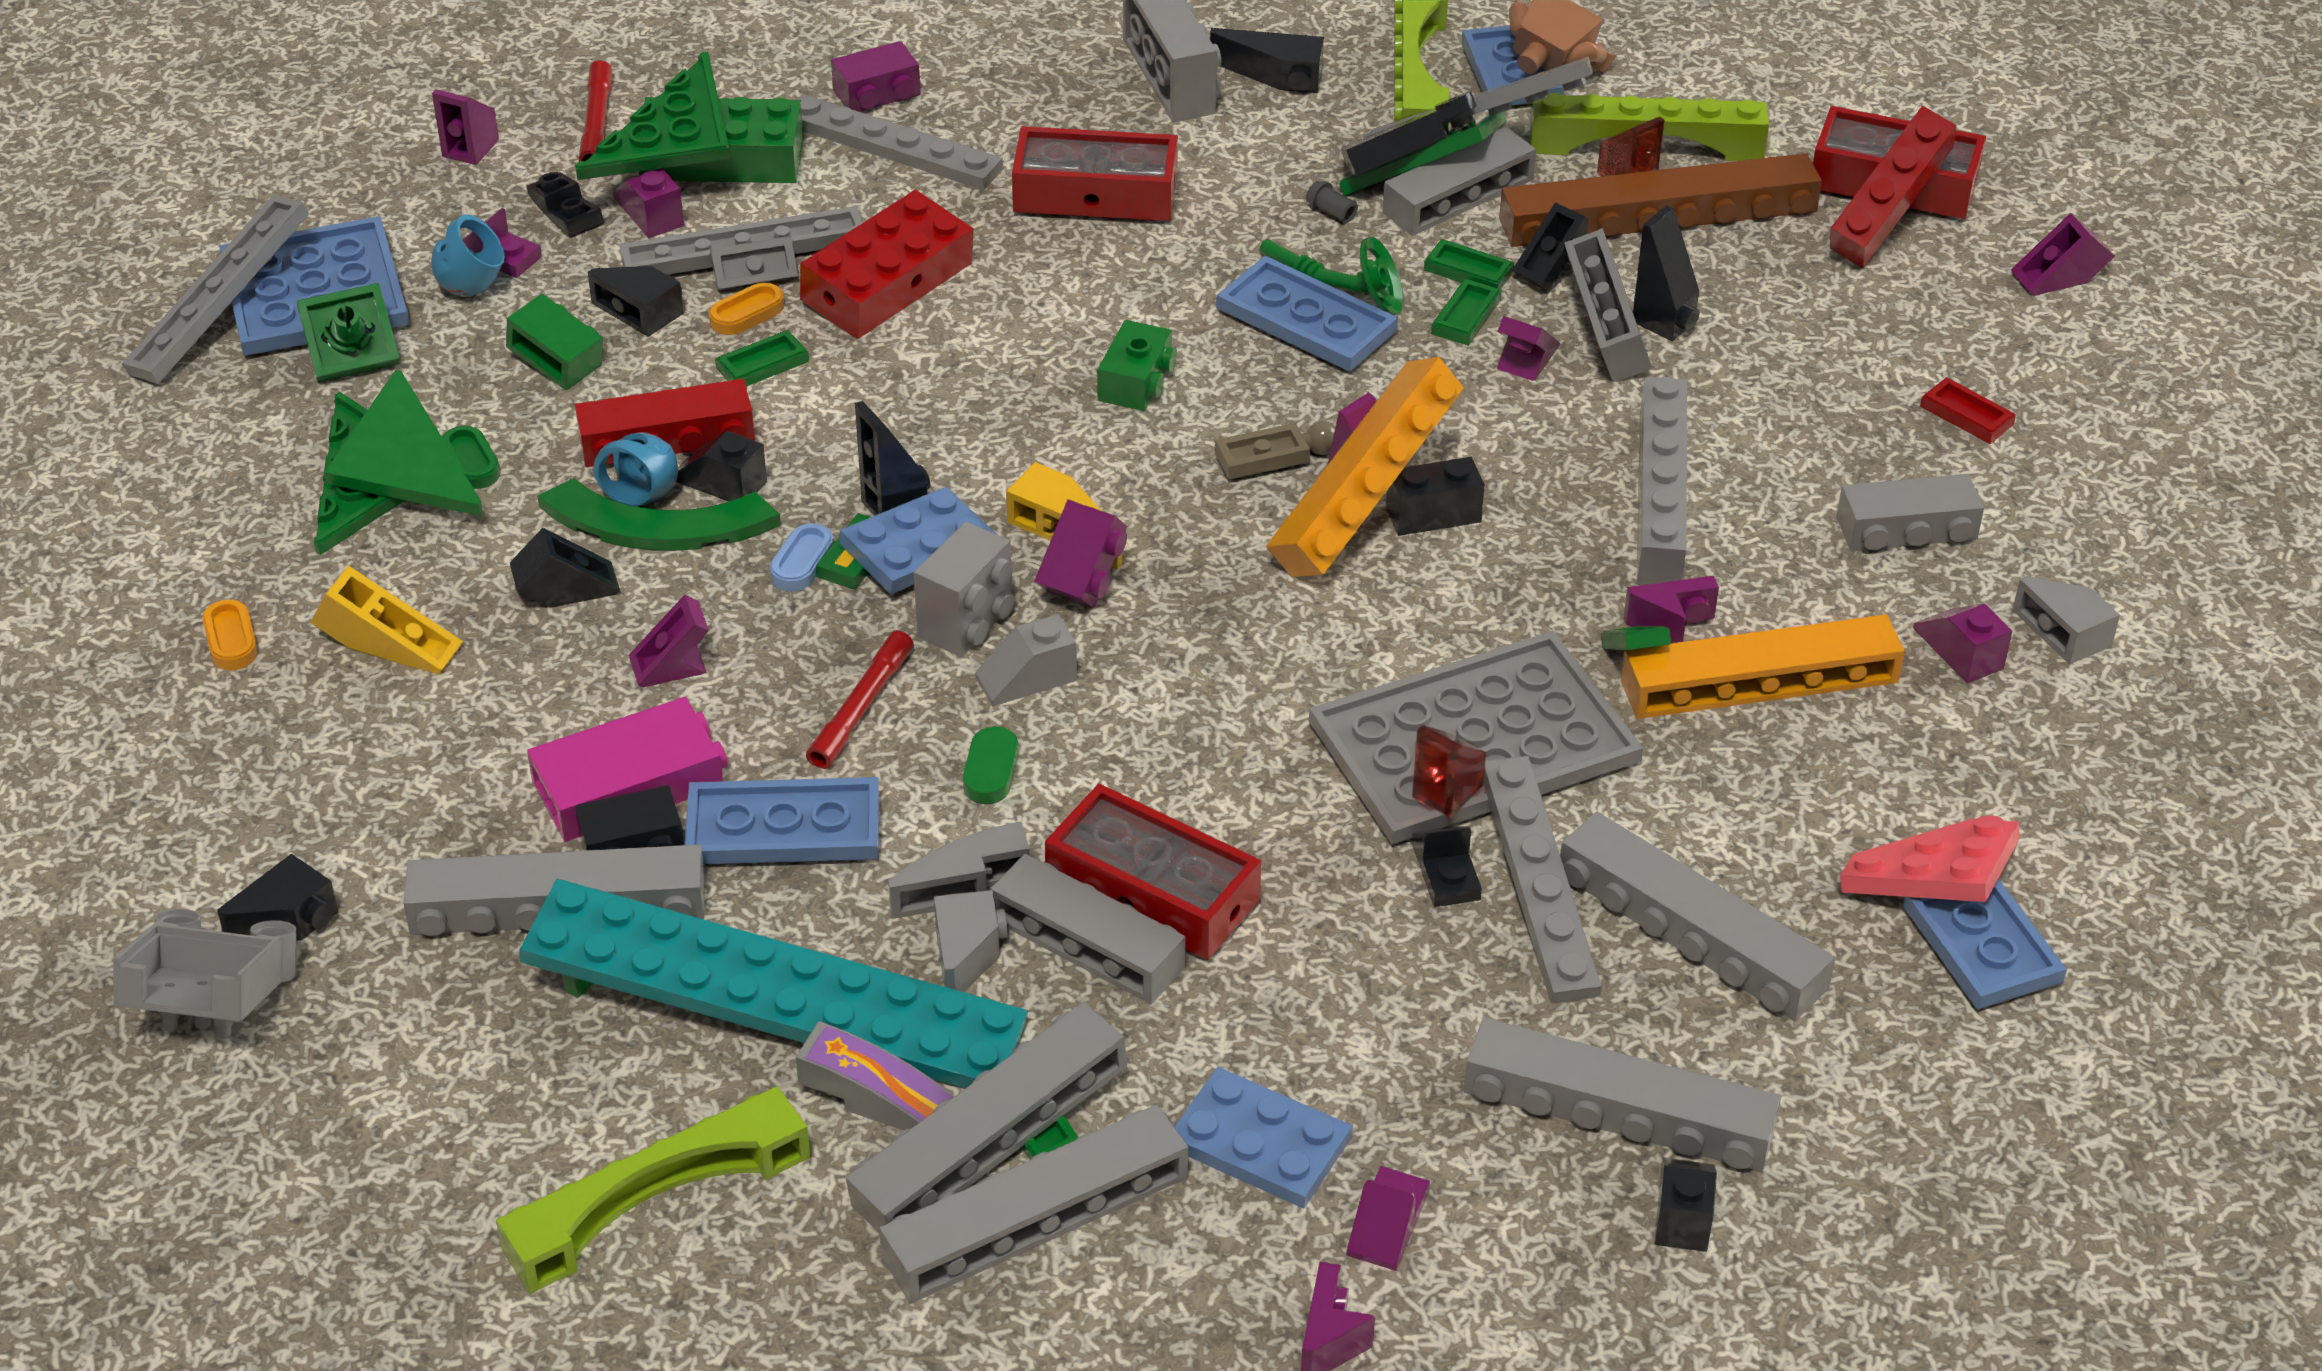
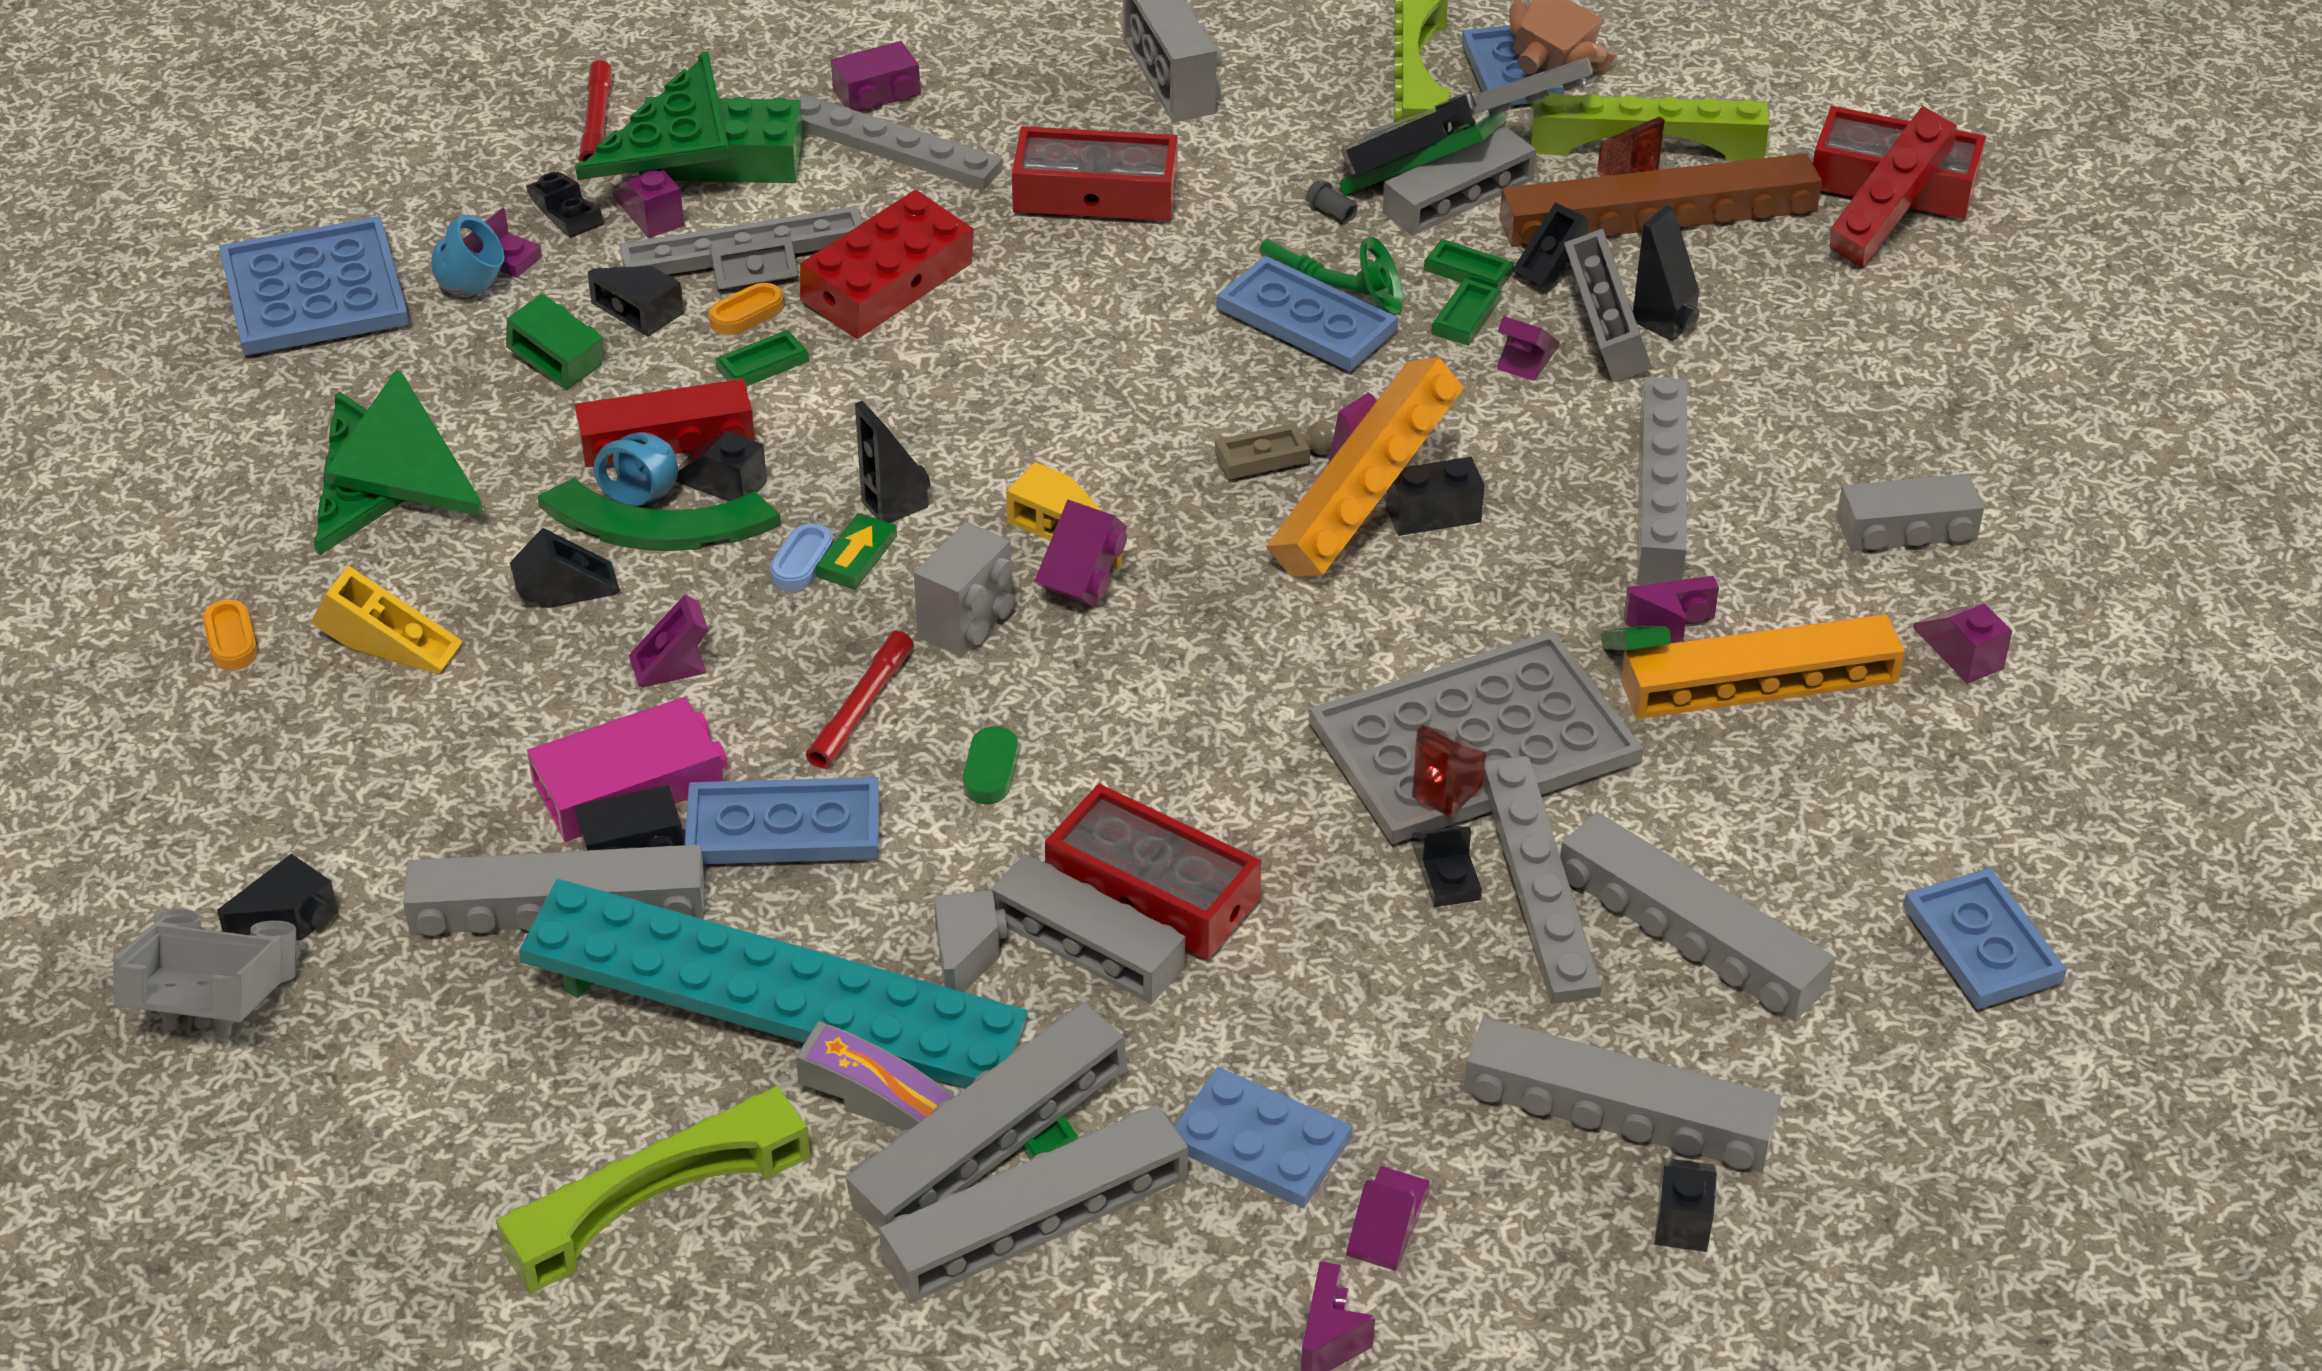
light grey plate [122,195,309,384] -> none
green plate [296,283,400,383] -> none
magenta slope [432,89,499,165] -> none
green tile [442,426,500,489] -> none
medium blue plate [839,487,997,594] -> none
light grey slope [888,821,1030,919] -> none
light grey slope [975,614,1077,706] -> none
green brick [1097,320,1177,411] -> none
black slope [1210,28,1324,93] -> none
coral plate [1840,816,2020,902] -> none
red tile [1920,377,2016,444] -> none
magenta slope [2011,213,2115,296] -> none
light grey slope [2012,576,2120,665] -> none

